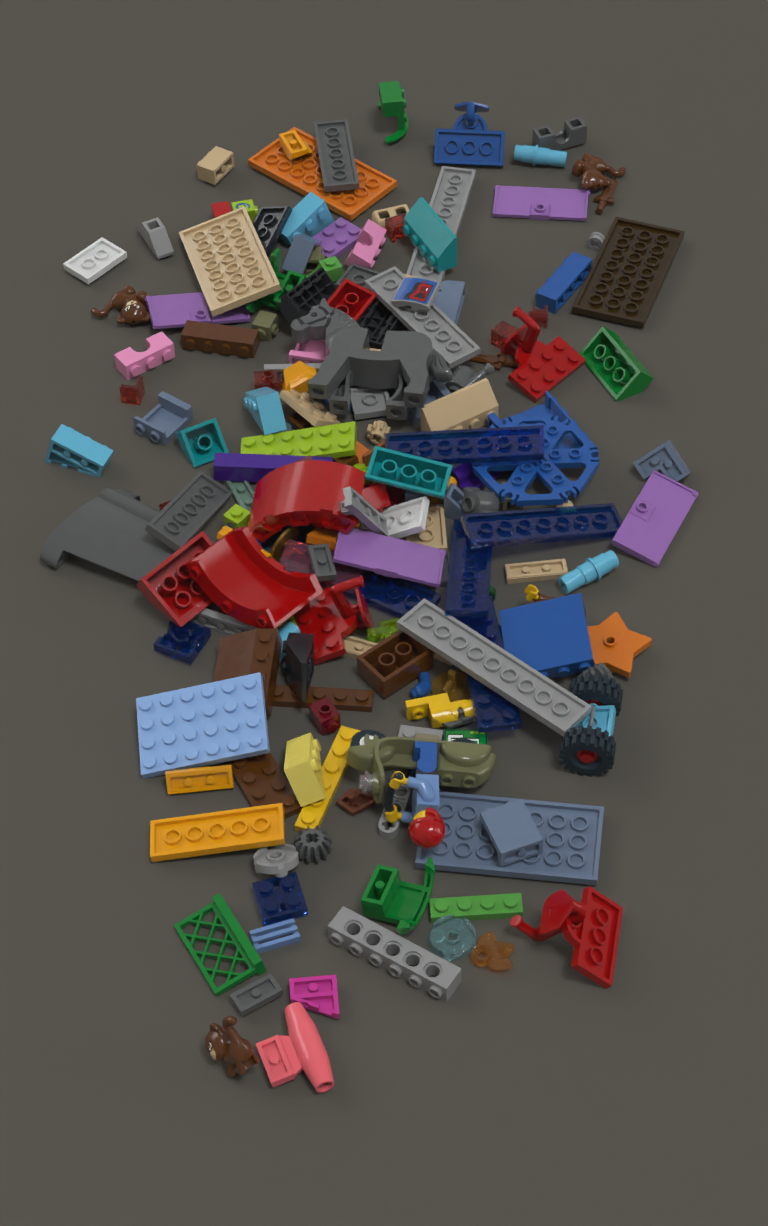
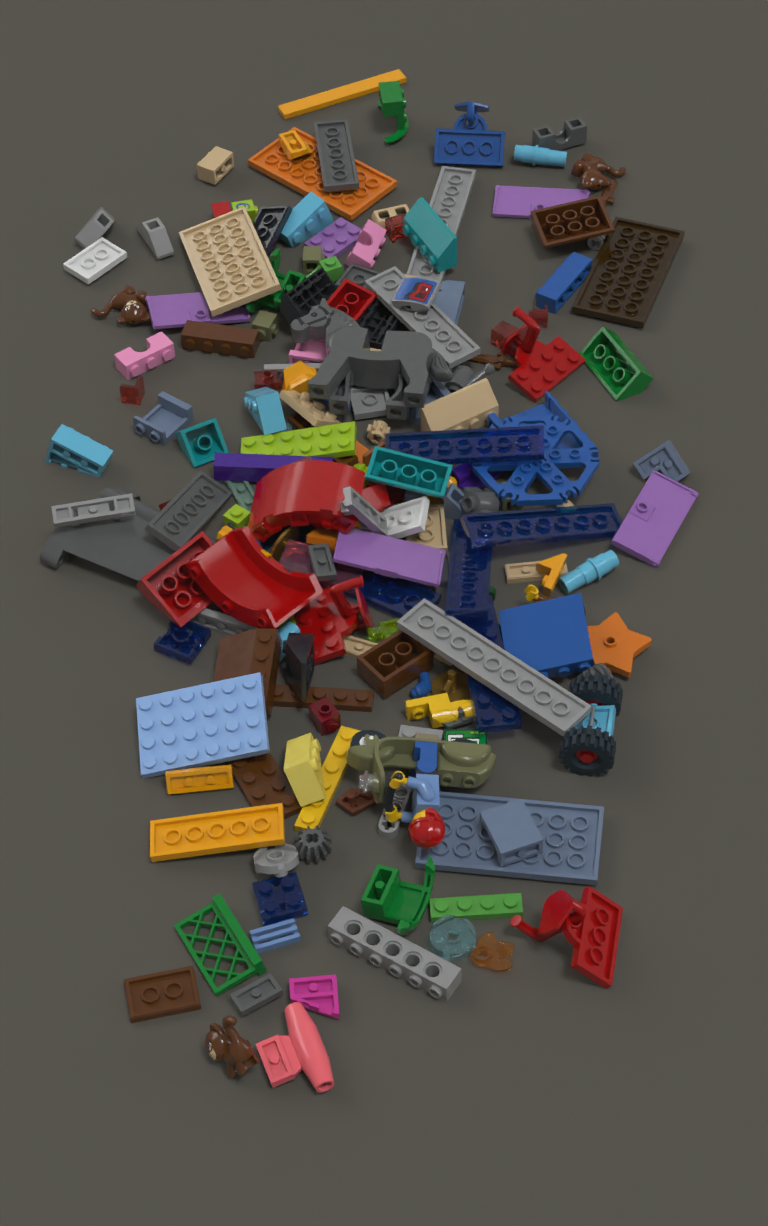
sand blue panel [282,233,322,274] -> none
none -> light grey hinge [51,493,136,528]
none -> light grey slope [74,206,114,249]
none -> reddish brown tile [124,966,202,1023]
none -> light orange tile [278,69,406,120]
none -> reddish brown slope [531,195,615,248]
none -> light orange slope [535,553,567,597]

